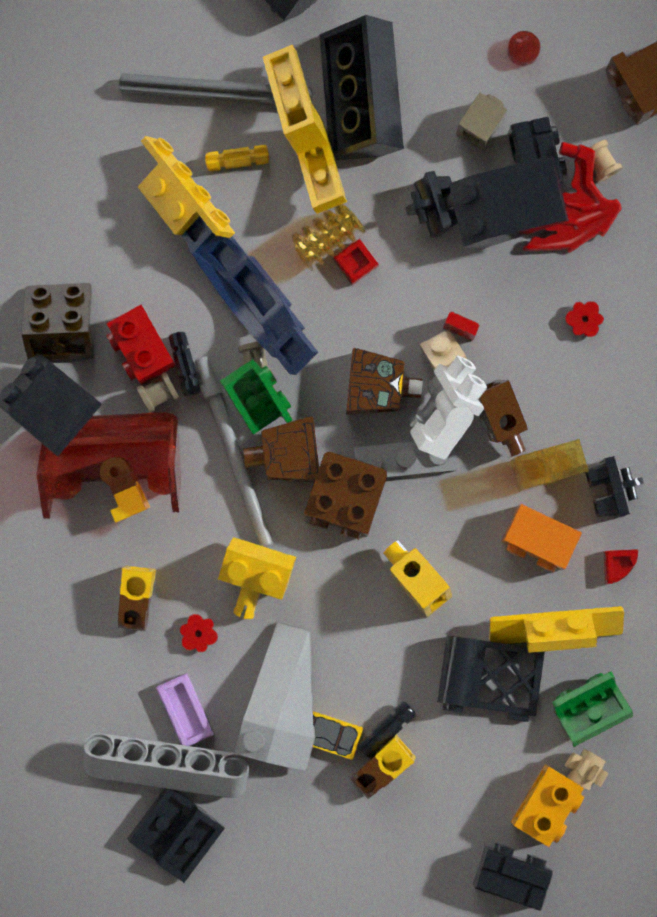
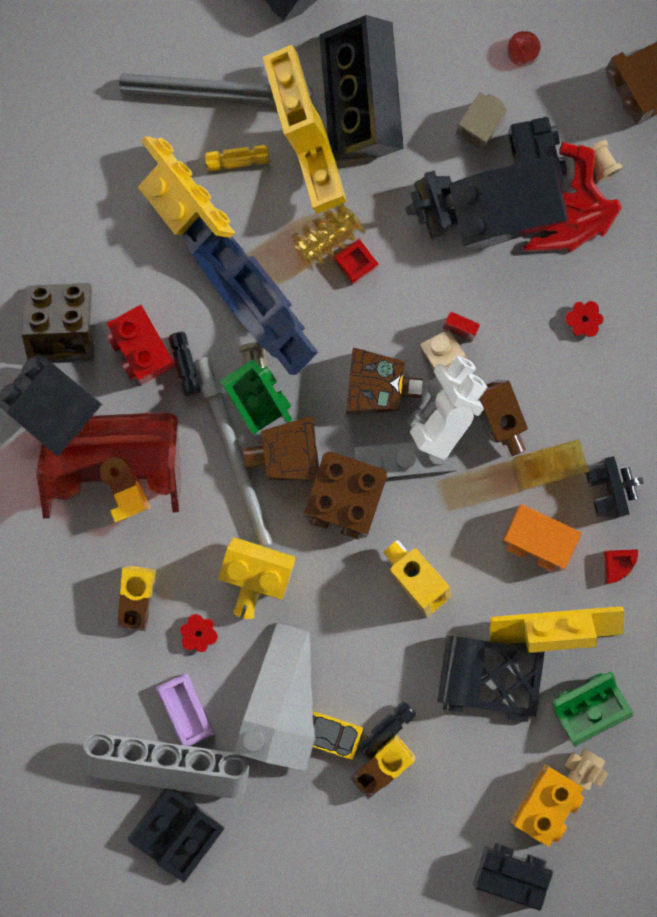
dark tan bush [136,372,180,413] -> none

